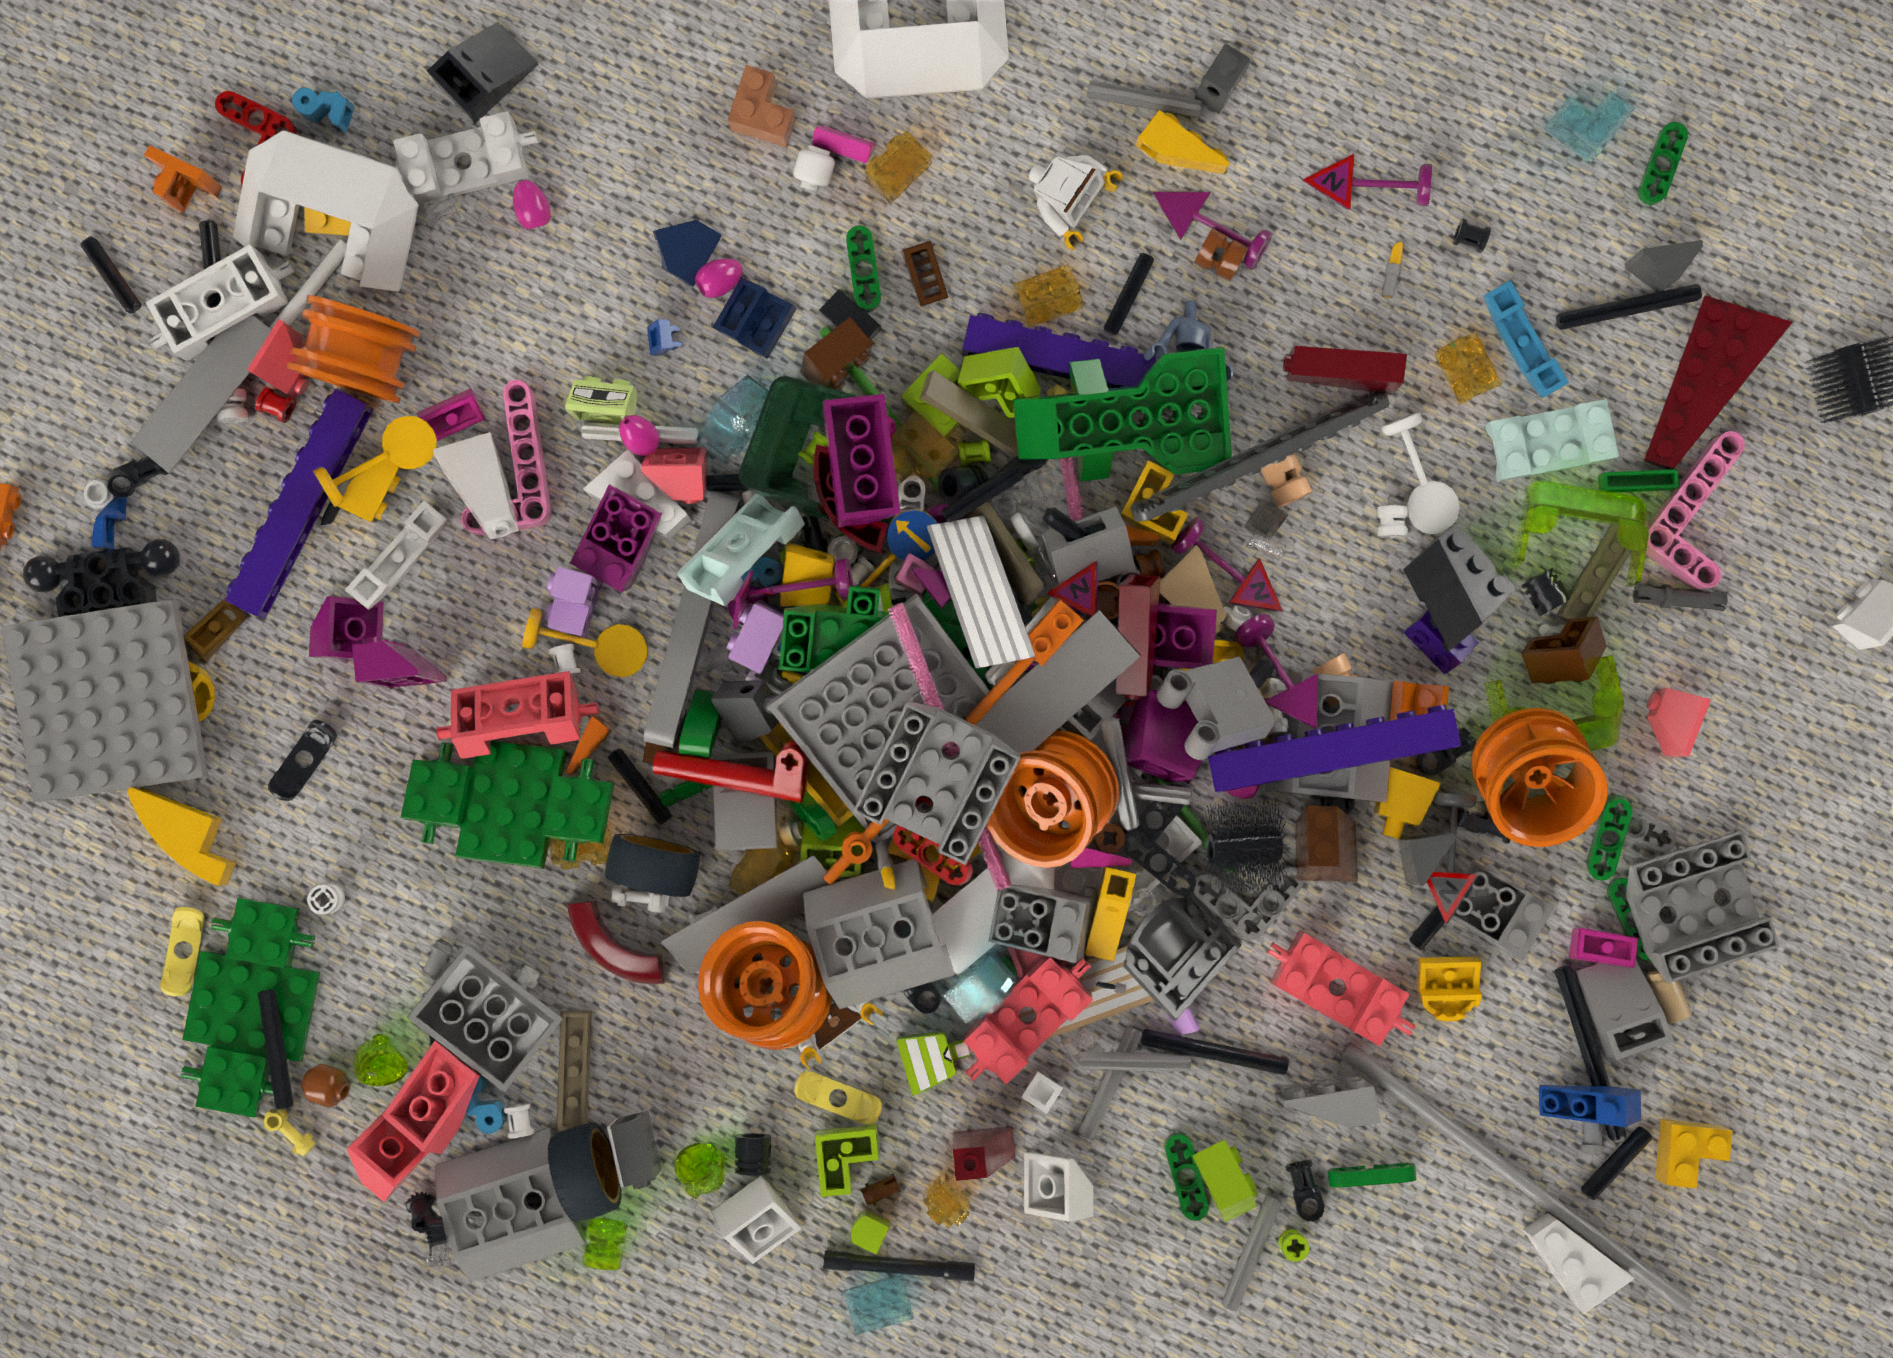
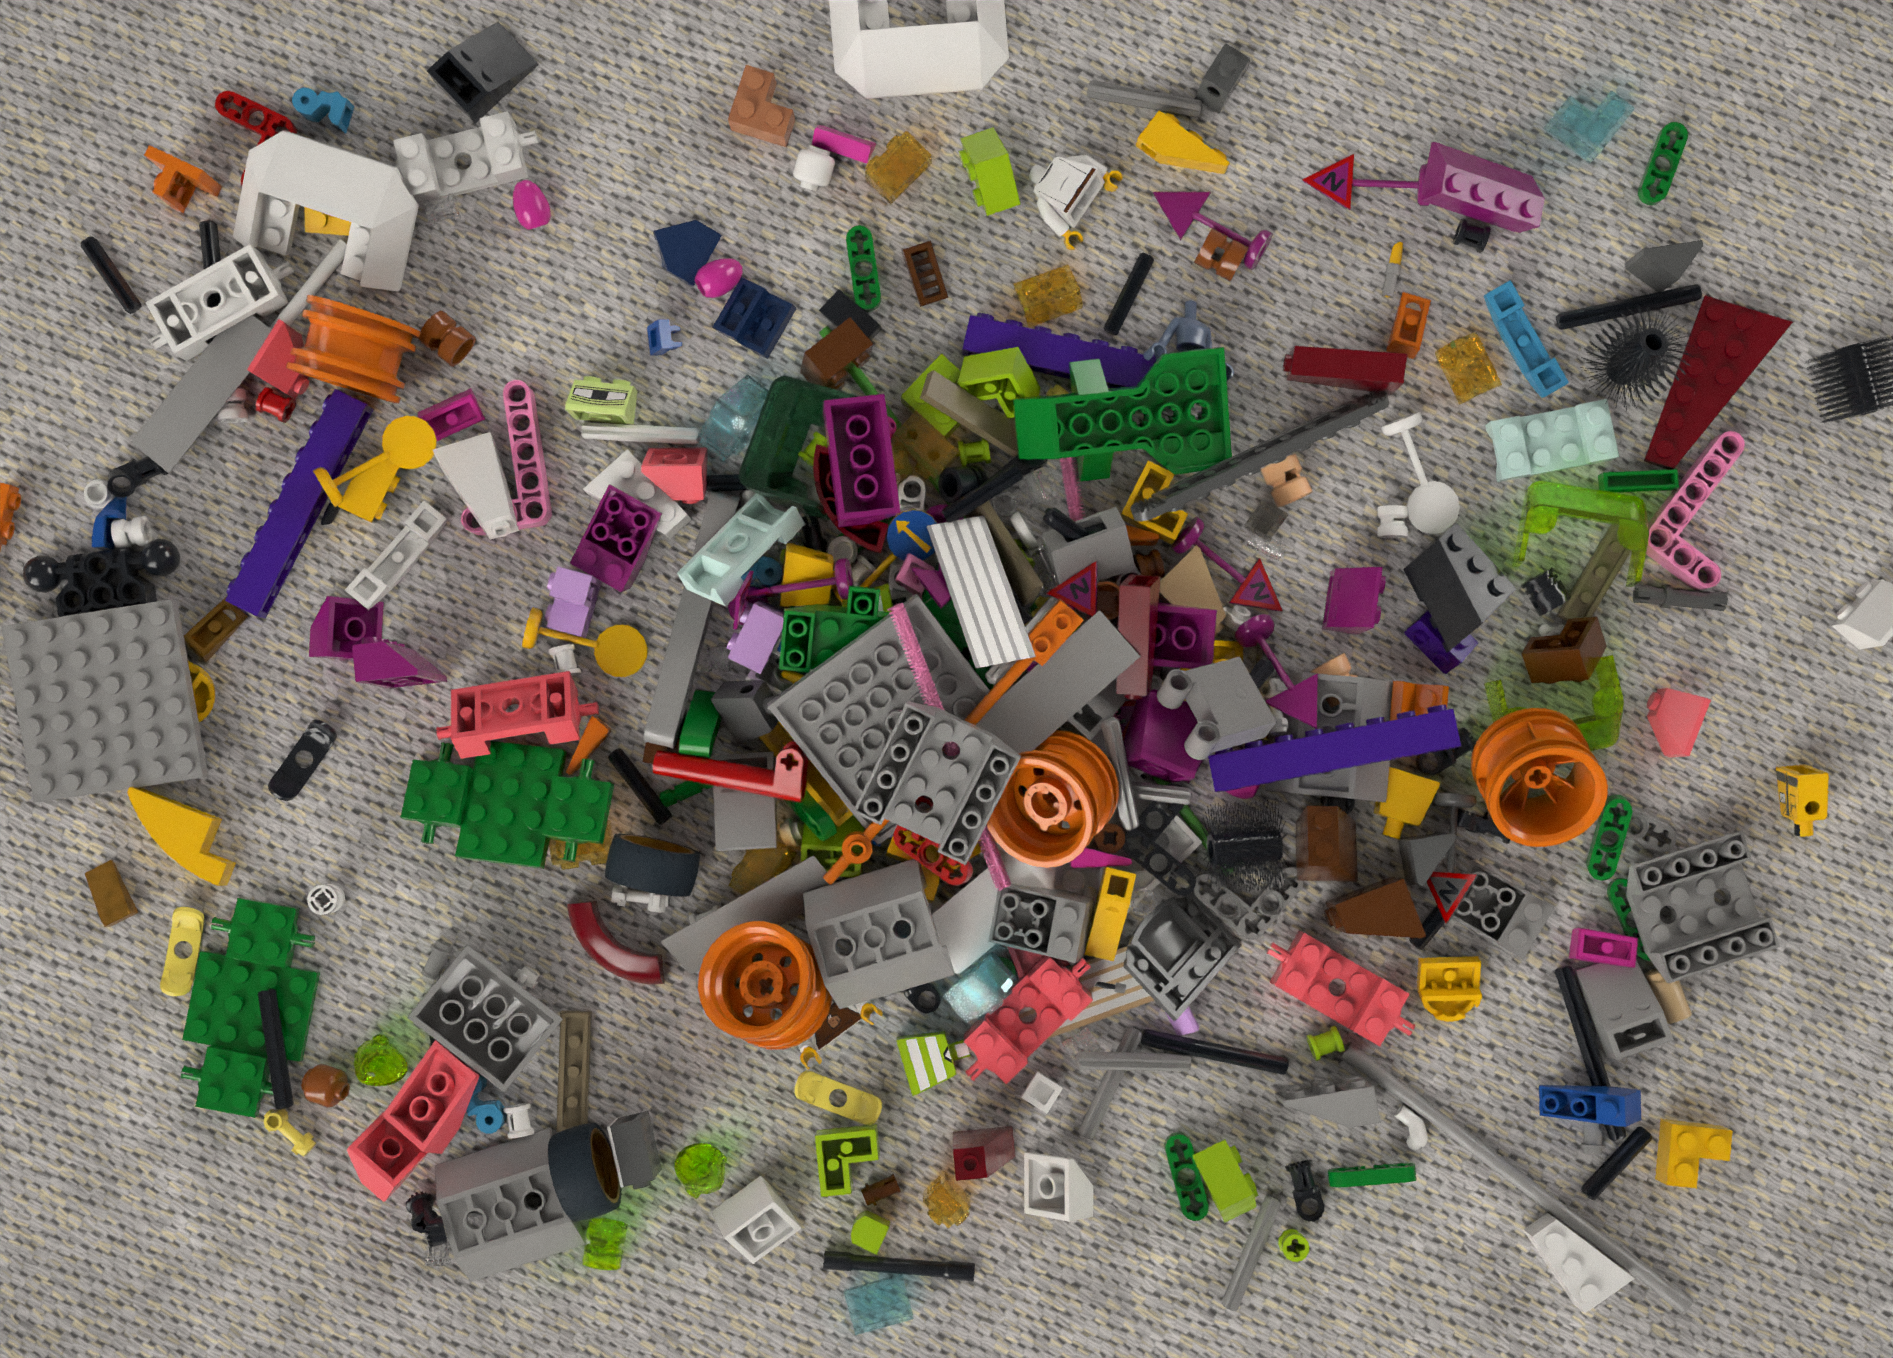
dark pink animal [619,415,660,456] -> none
black piece [735,1133,771,1176] -> none
piece [875,841,895,890] -> none
none -> pearl gold slope [84,860,138,927]
none -> white wheel [111,516,152,548]
none -> dark orange wheel [418,311,476,367]
none -> lime brick [958,127,1021,216]
none -> lime bush [1306,1025,1345,1061]
none -> magenta slope [1322,567,1386,635]
none -> reddish brown slope [1324,877,1426,938]
none -> orange slope [1386,292,1431,359]
none -> white arm [1394,1104,1428,1150]
none -> magenta slope [1421,142,1545,233]
none -> black piece [1581,303,1694,411]
none -> yellow torso [1776,764,1829,837]

